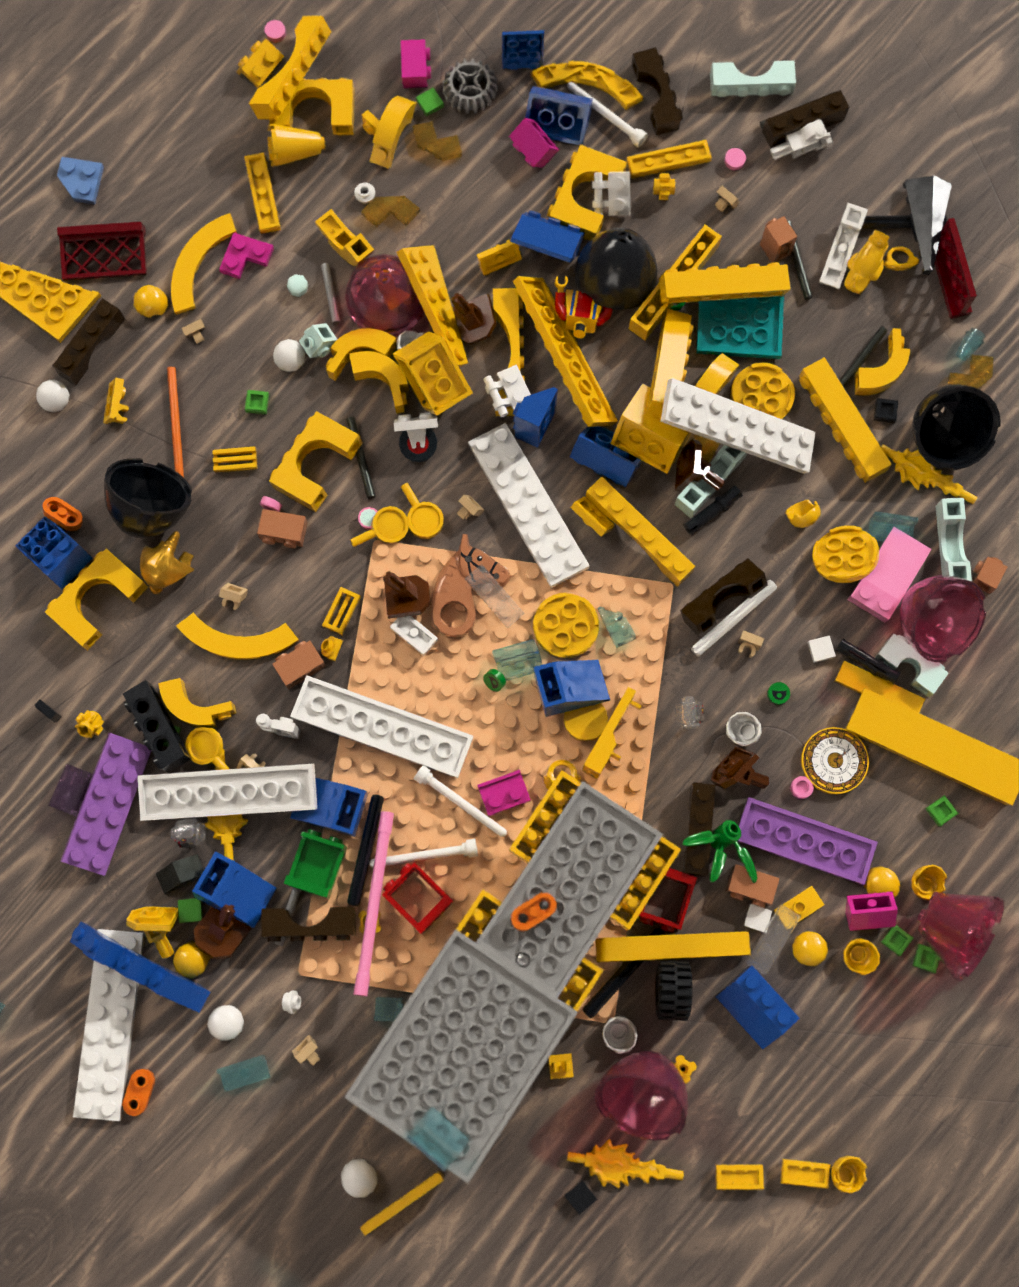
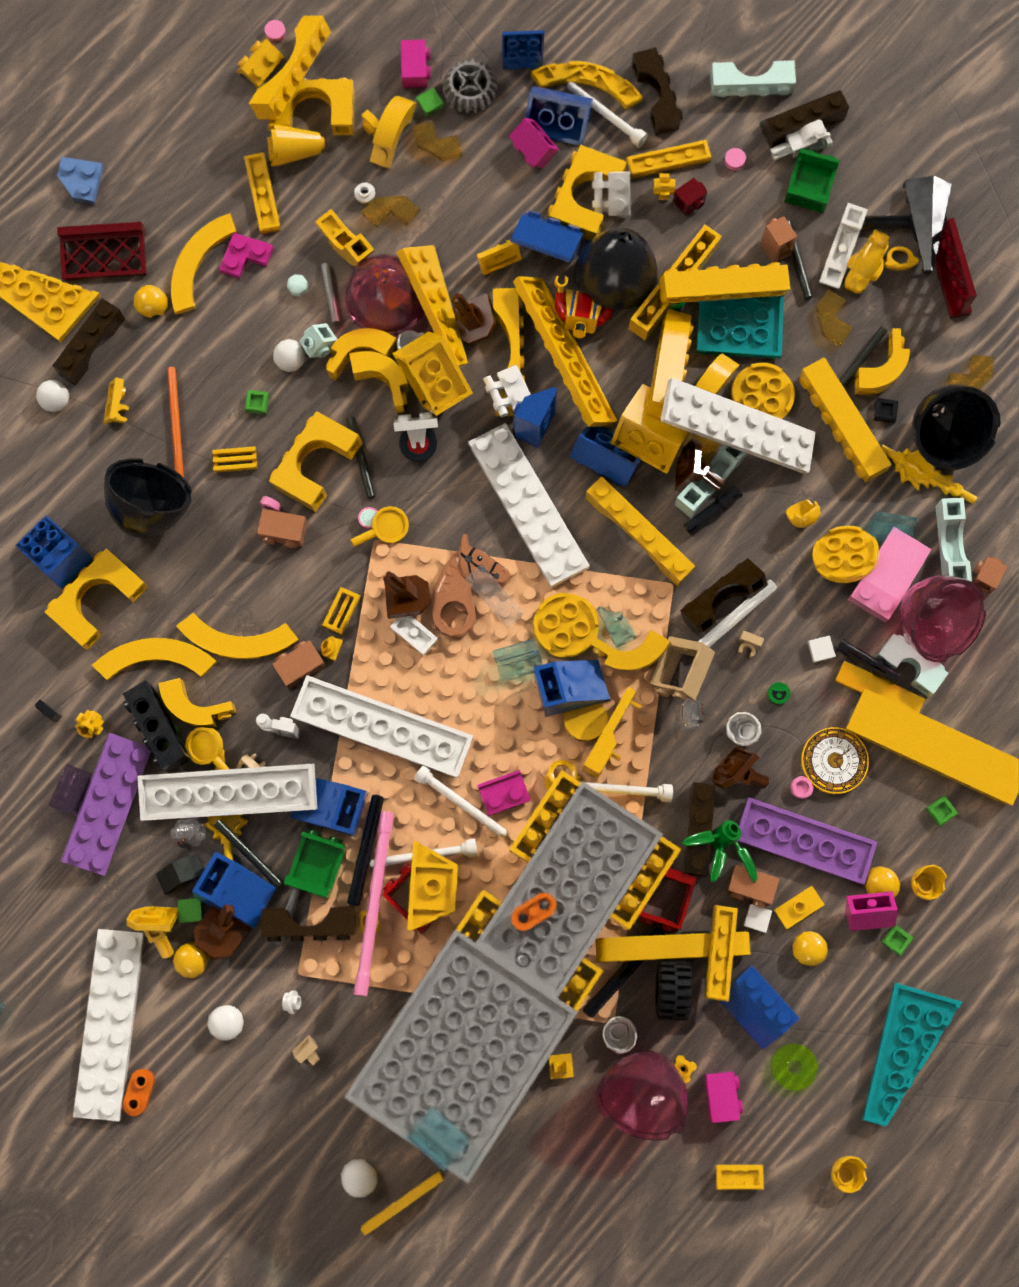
orange plate [43,497,83,531] -> none
blue arch [69,921,210,1013] -> none
pearl gold piece [140,531,194,594] -> none
tan tile [182,319,205,344] -> none
clear light blue panel [216,1055,271,1092] -> none
tan tile [219,583,248,610] -> none
clear light blue panel [373,997,404,1021] -> none
yellow piece [401,483,444,539] -> none
tan tile [457,495,485,520] -> none
green tile [483,669,506,692] -> none
black tile [564,1180,597,1215] -> none
yellow piece [567,1139,684,1188] -> none
yellow plate [570,497,615,537] -> none
tan tile [715,186,740,213] -> none
clear tile [746,904,801,975] -> none
yellow plate [780,1159,830,1189] -> none
yellow hair [843,938,880,975] -> none
bright green tile [912,944,942,973] -> none
clear pink cone [917,891,1005,981] -> none
clear light blue cone [956,328,985,361] -> none
none -> yellow tile [92,638,217,681]
none -> pearl dark grey bar [214,819,284,889]
none -> yellow wing [407,841,458,931]
none -> white piece [580,782,673,802]
none -> yellow arch [590,630,671,671]
none -> tan window [650,636,715,701]
none -> dark red brick [673,177,707,216]
none -> yellow tile [704,905,738,1002]
none -> dark pink brick [704,1071,743,1123]
none -> clear neon green tile [771,1043,818,1091]
none -> green panel [784,149,840,213]
none -> clear yellow tile [816,289,853,347]
none -> teal wing [862,983,963,1126]

